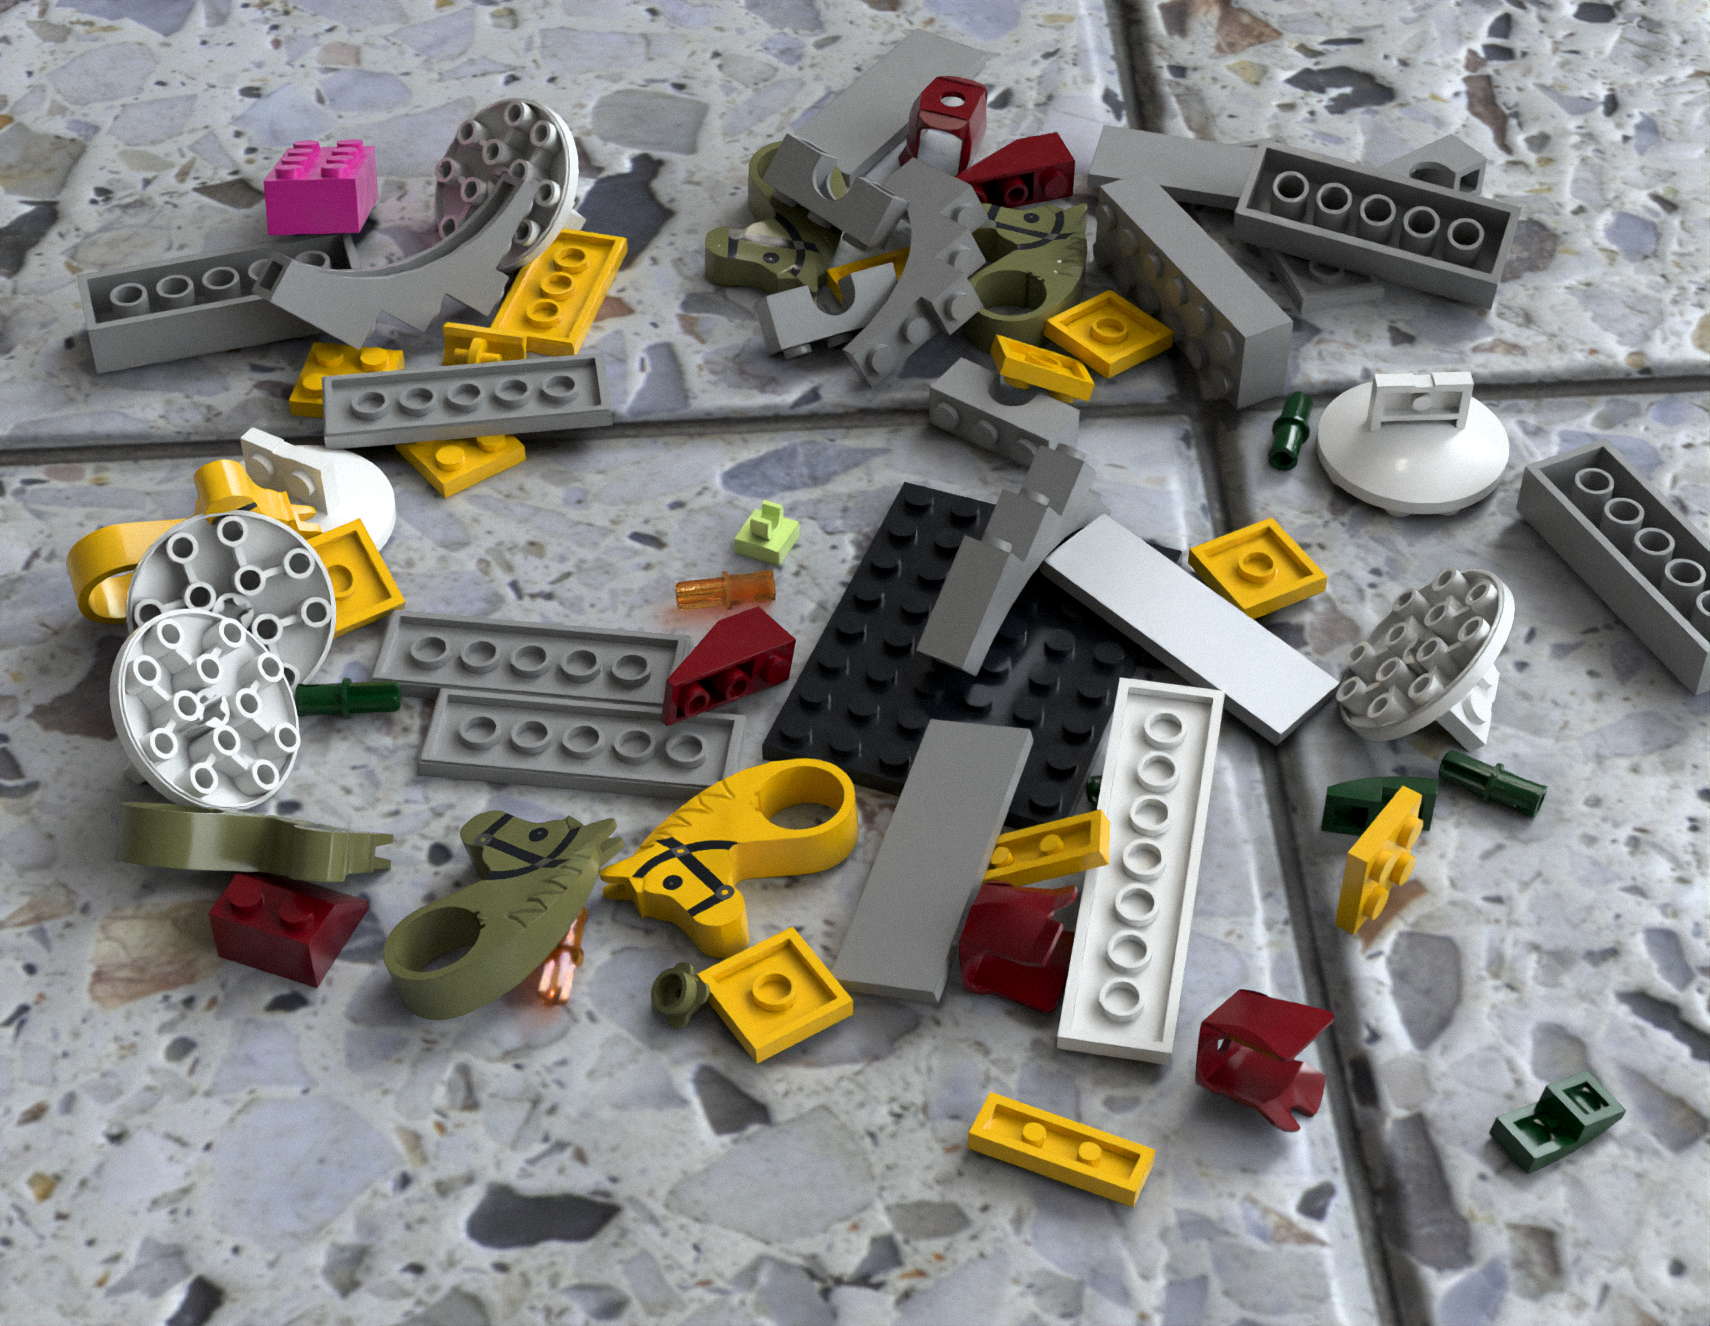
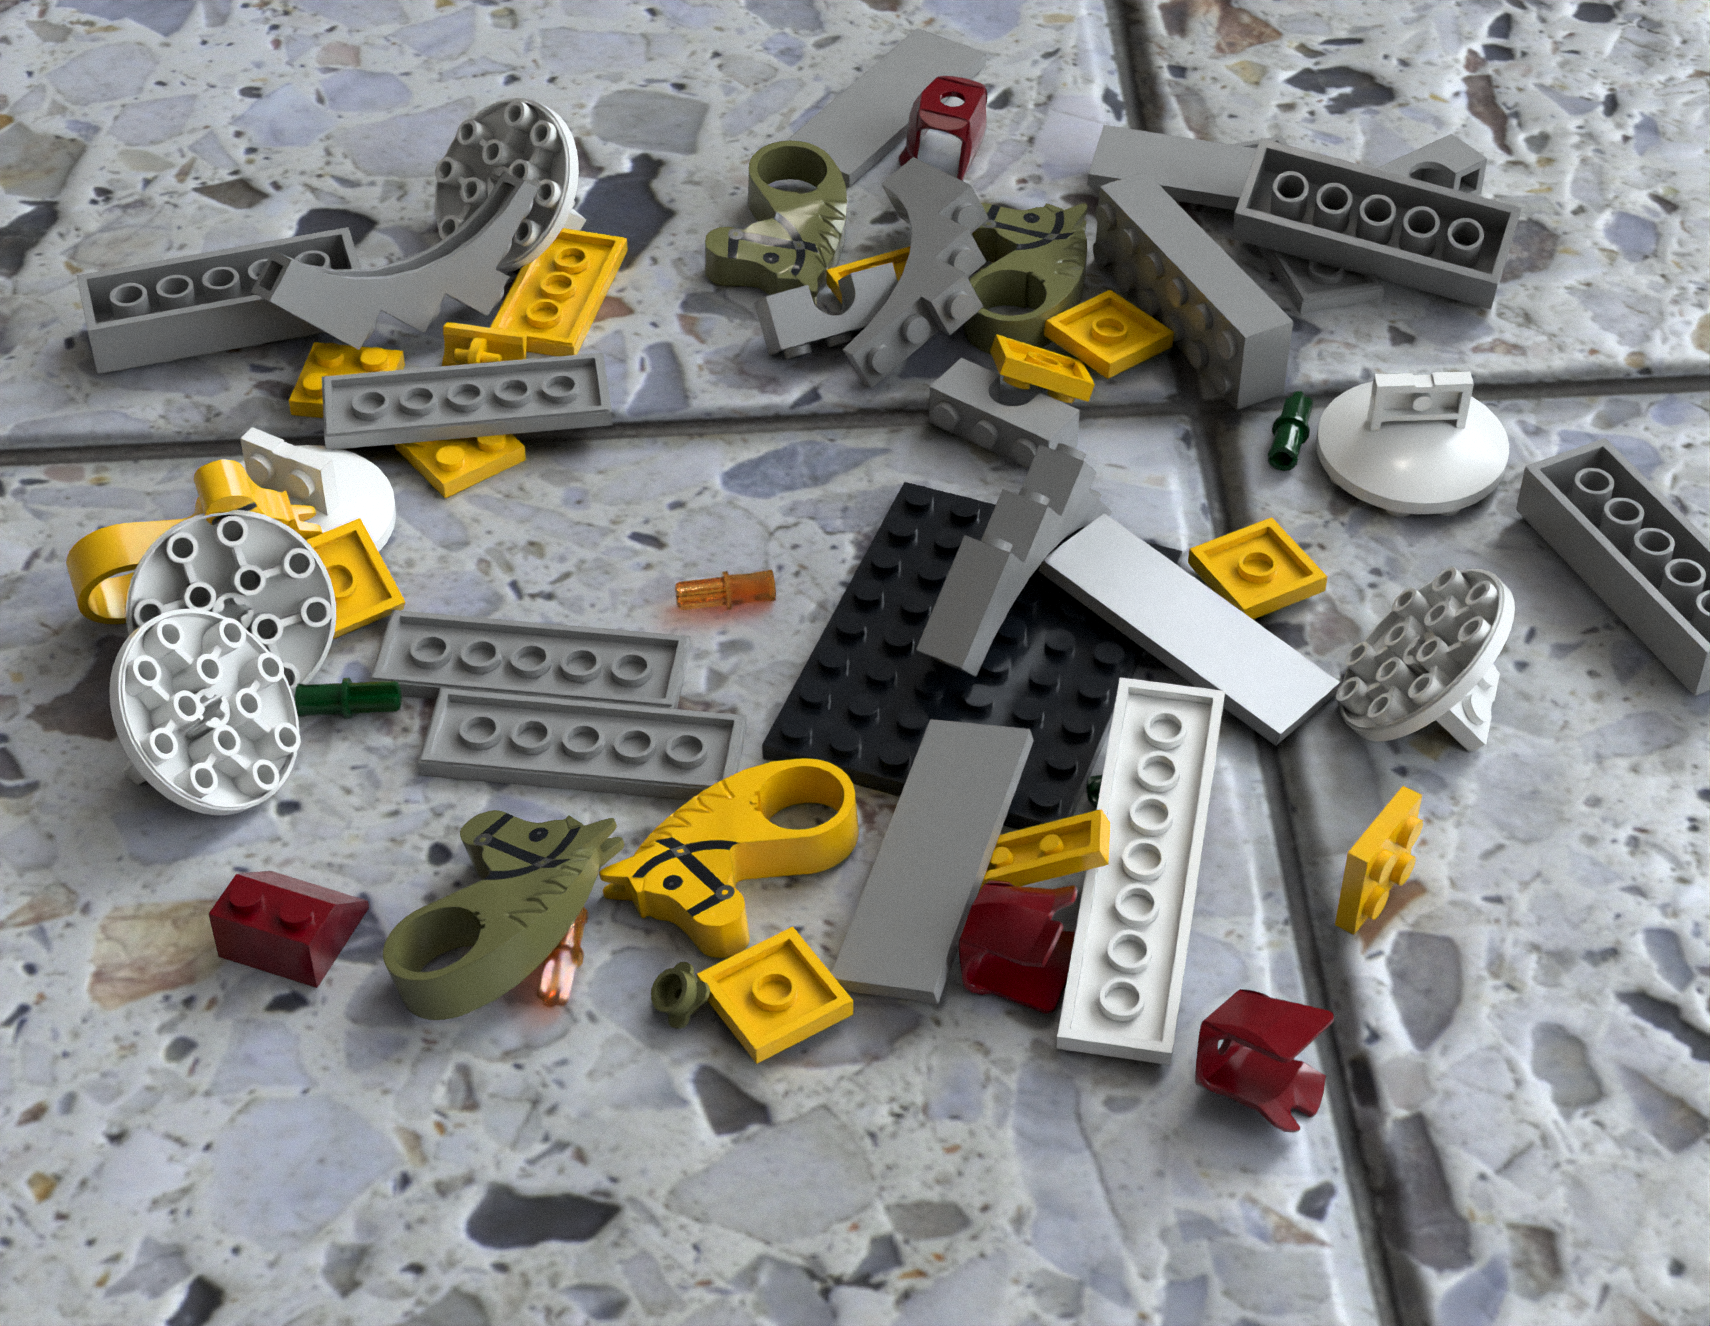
olive animal [116,802,394,882] -> none
dark pink brick [264,139,378,235] -> none
dark red slope [661,606,796,726] -> none
yellowish green tile [734,500,800,566] -> none
light grey arch [762,133,909,251] -> none
dark red slope [954,132,1075,208] -> none
yellow plate [967,1092,1156,1208] -> none
dark green slope [1321,776,1438,837] -> none
dark green axle [1438,750,1548,818] -> none
dark green slope [1489,1070,1626,1174] -> none

